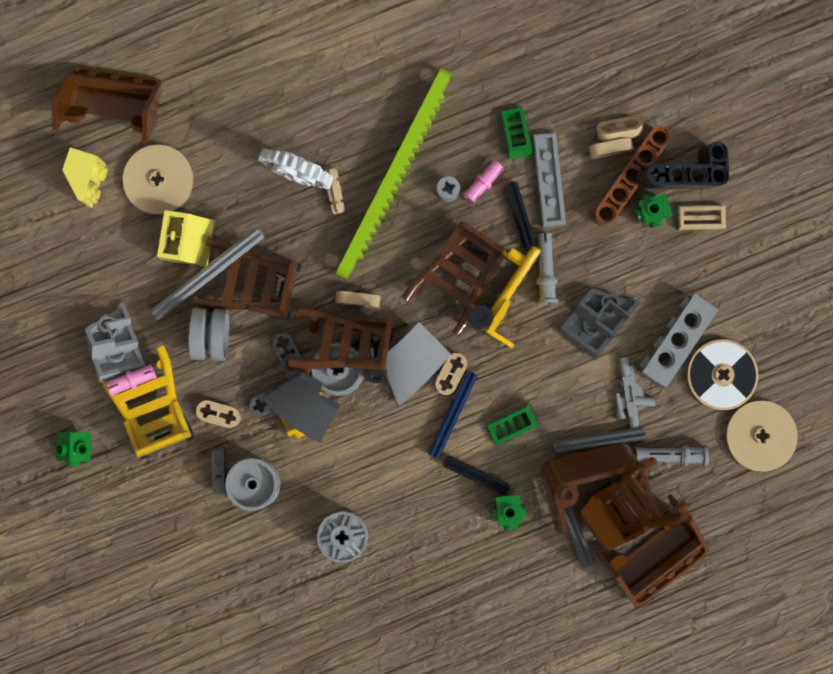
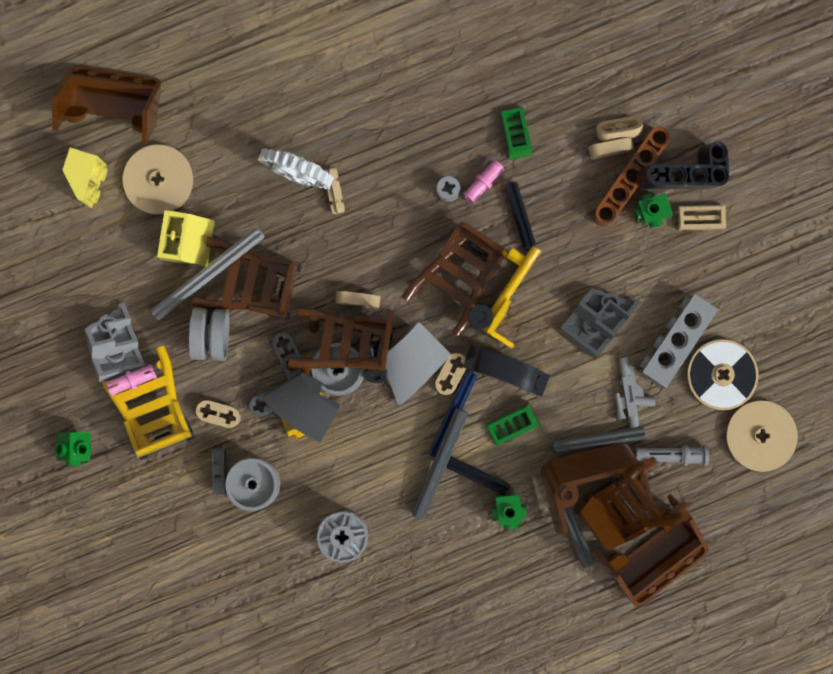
lime gear [336,68,452,280] -> none
light grey tile [532,132,566,228] -> none
light grey pin [536,233,559,305] -> none
none -> dark grey axle [412,408,468,519]
none -> black arch [463,345,550,397]

